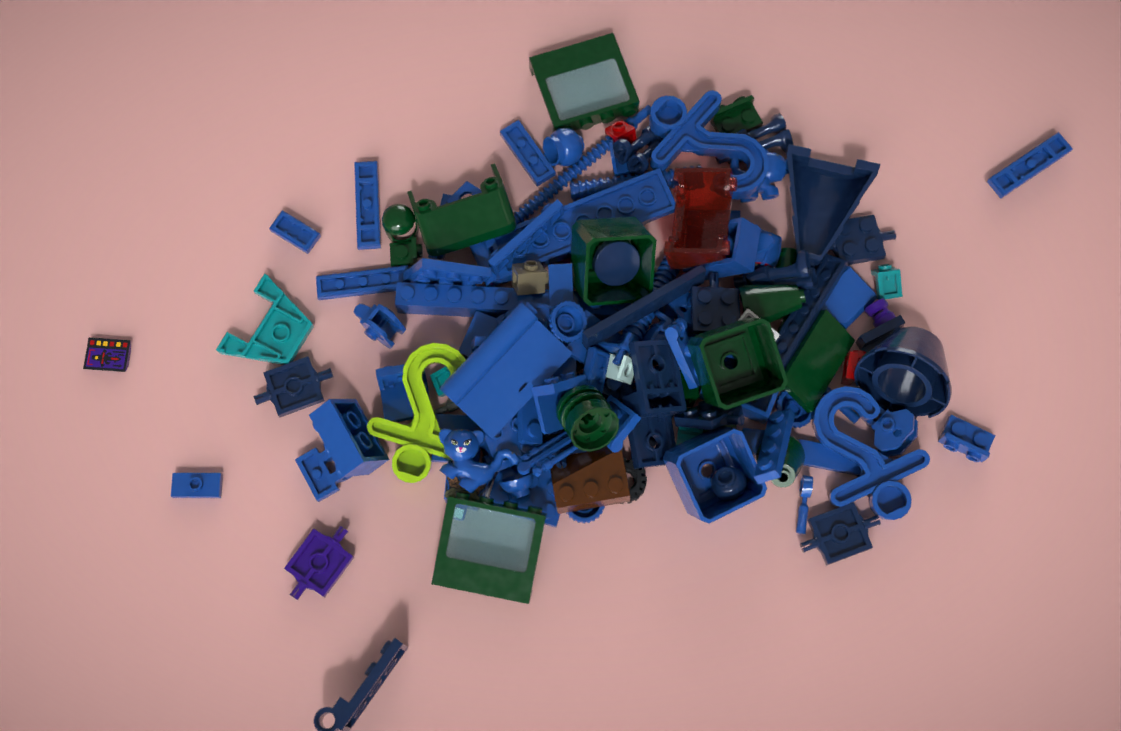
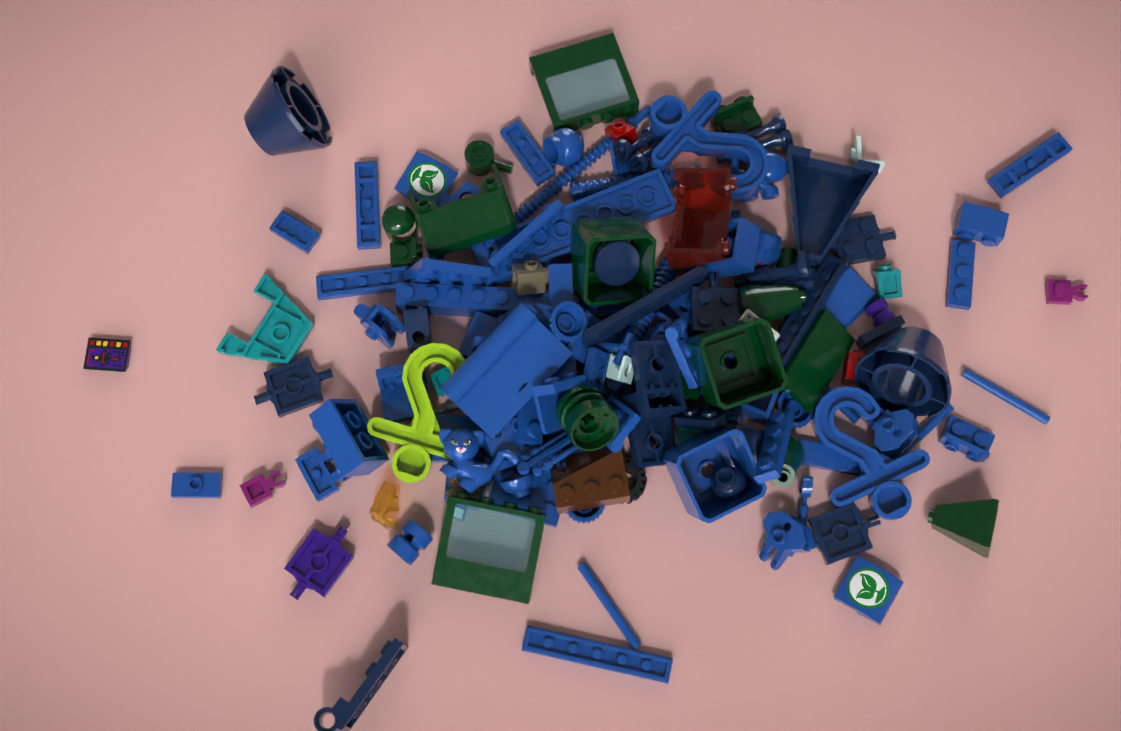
none -> magenta plate [239,470,286,508]
none -> dark blue cone [244,66,332,156]
none -> clear yellow hand [370,481,399,530]
none -> blue wheel [387,519,433,566]
none -> slope [394,151,458,207]
none -> dark blue torso [403,308,433,353]
none -> dark green piece [464,140,513,176]
none -> blue tile [522,625,673,684]
none -> blue bar [577,562,642,649]
none -> blue hinge [759,512,815,570]
none -> slope [834,555,904,625]
none -> light aqua bracket [849,136,885,173]
none -> blue bar [889,404,954,460]
none -> dark green slope [927,499,999,558]
none -> blue plate [945,239,976,310]
none -> blue brick [952,201,1009,247]
none -> blue bar [961,368,1051,425]
none -> magenta plate [1045,279,1088,305]

